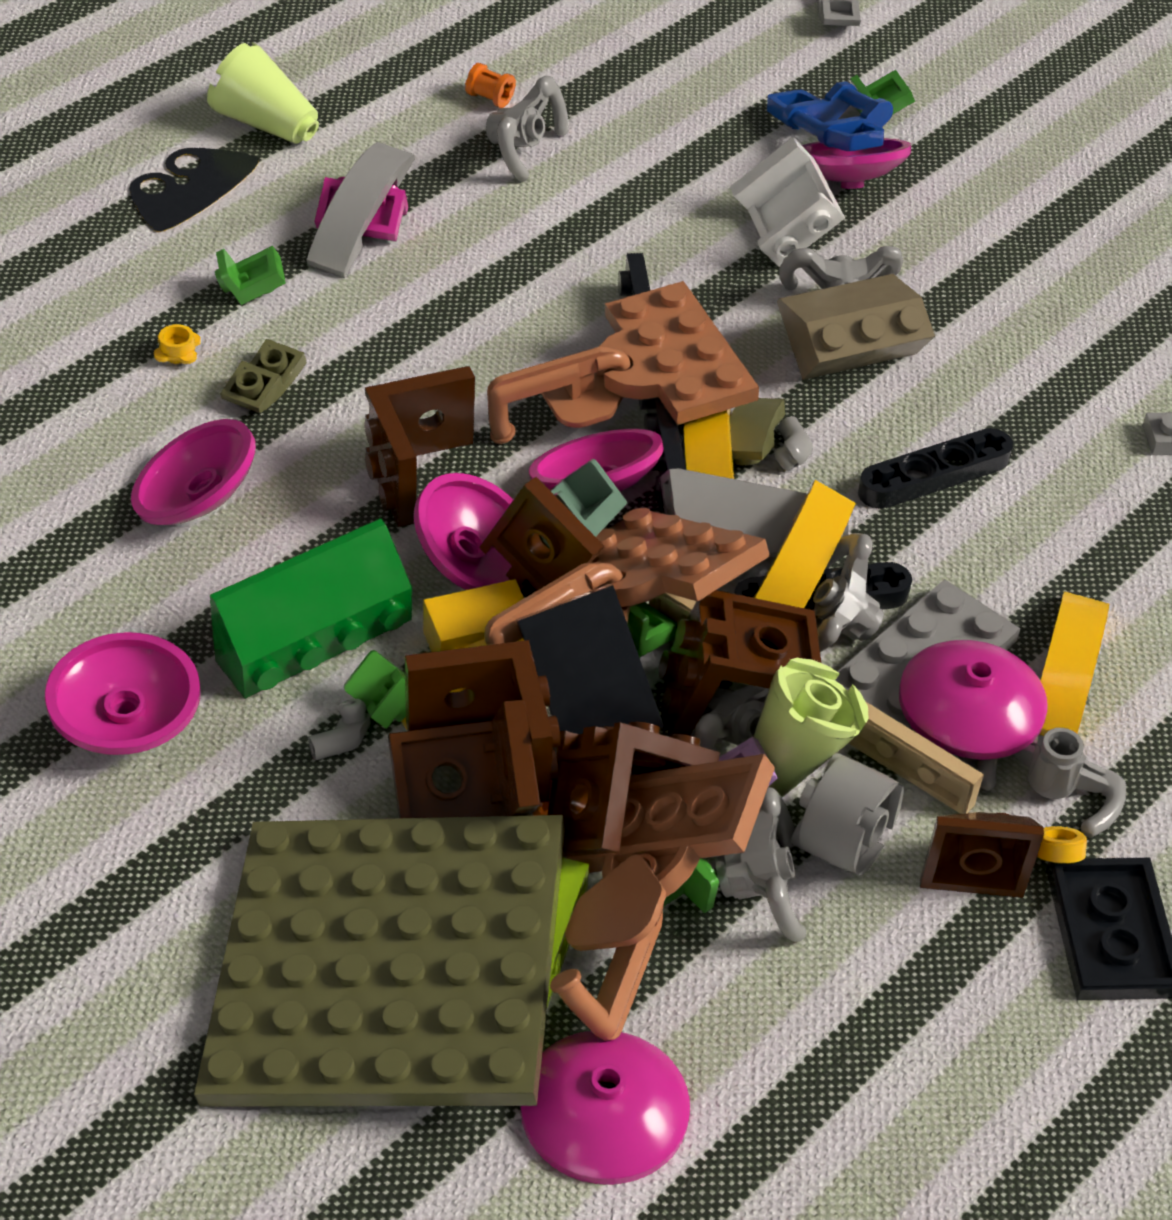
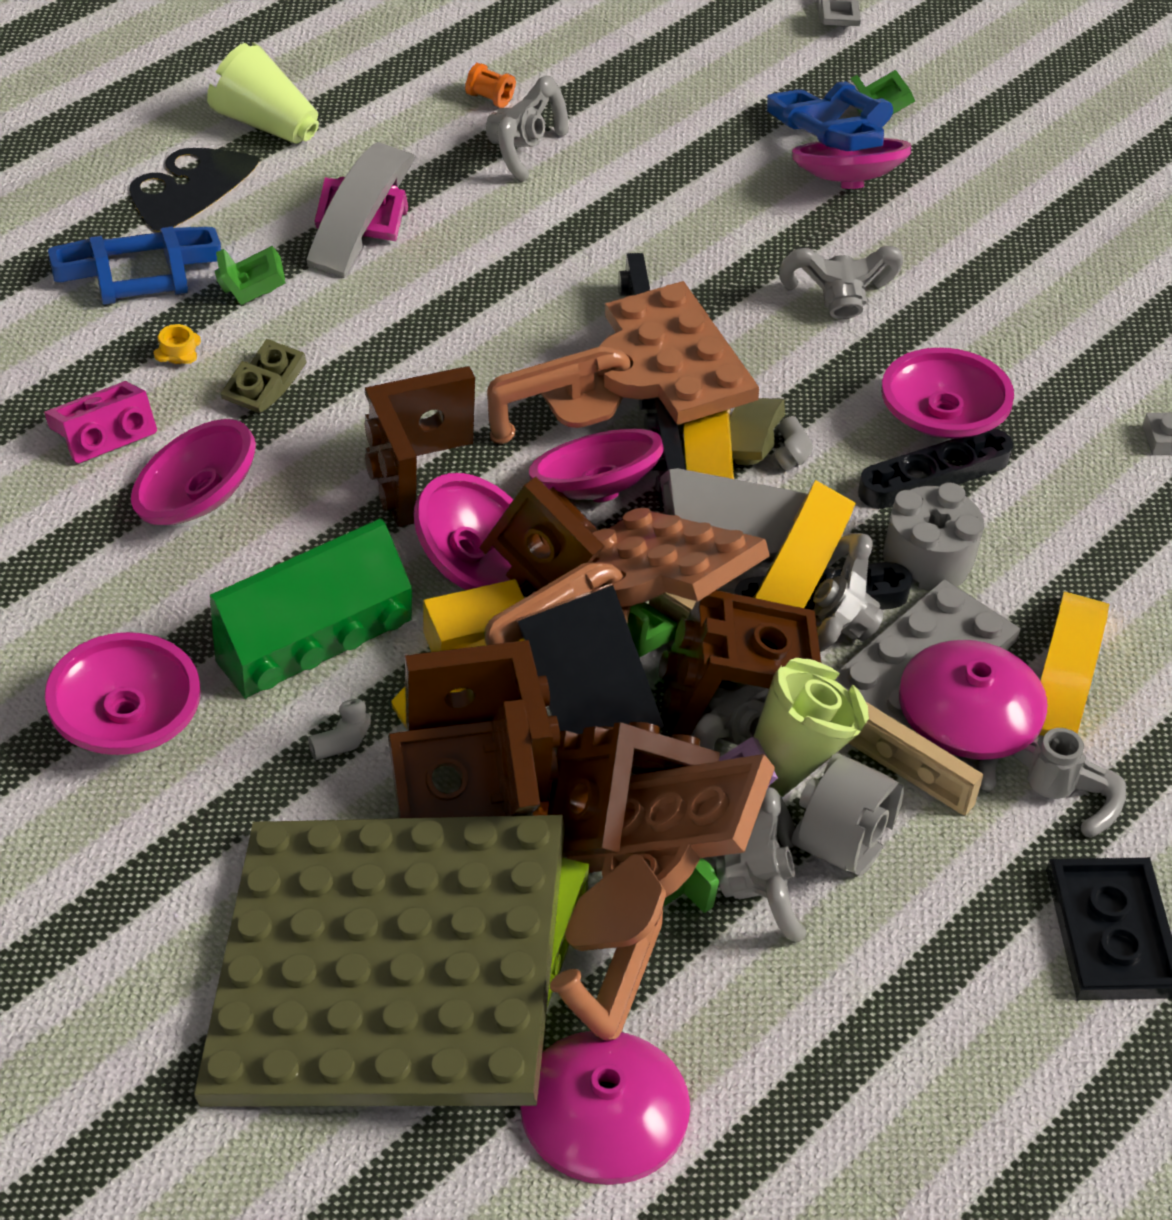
bright green bracket [344,650,406,729] -> none
sand green panel [539,459,628,549] -> none
white panel [730,137,845,267] -> none
dark tan slope [777,274,935,380] -> none
reddish brown slope [920,812,1044,898] -> none
yellow tile [1037,826,1087,863] -> none
none -> dark pink bracket [44,381,157,463]
none -> blue bar [48,226,221,305]
none -> dark pink dish [881,348,1014,439]
none -> light grey brick [883,483,984,591]

